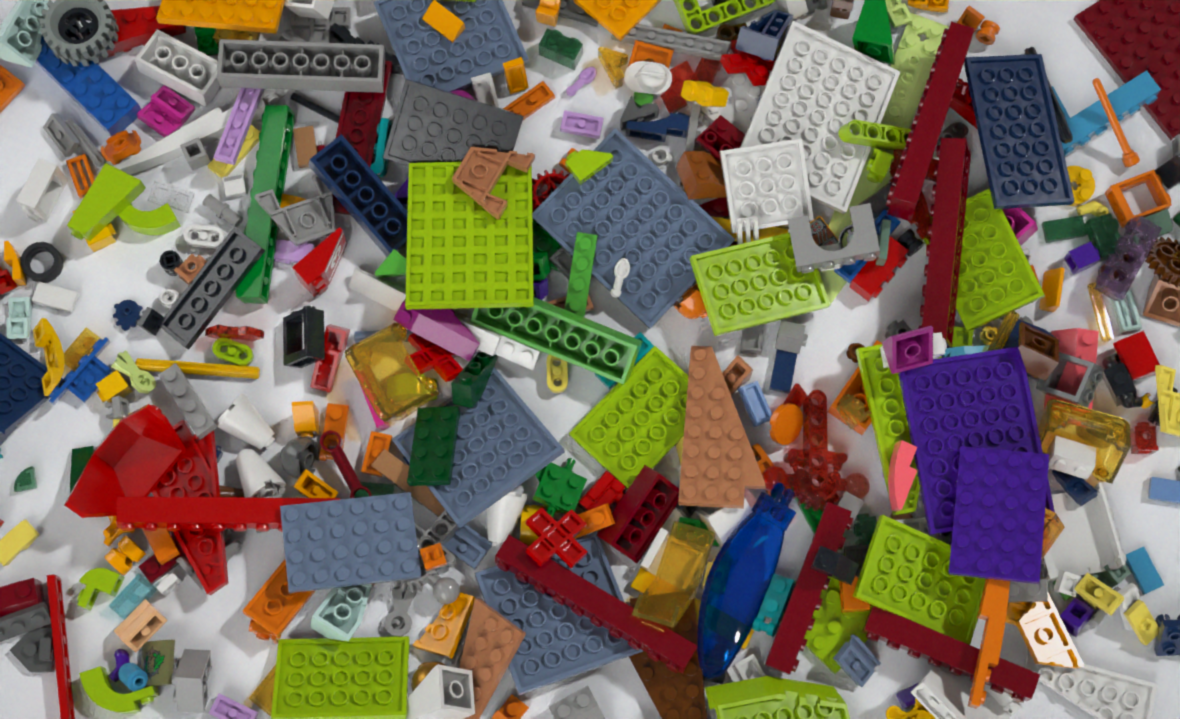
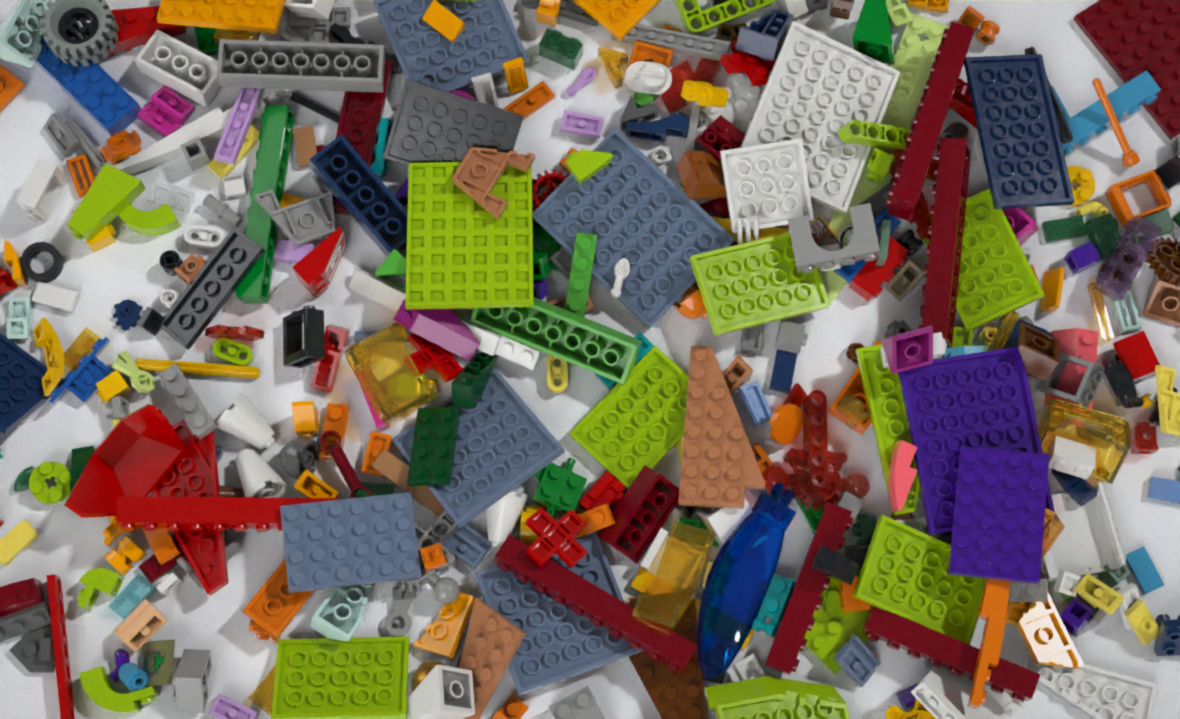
none -> lime plate [29,462,71,505]
none -> dark tan slope [885,259,924,302]

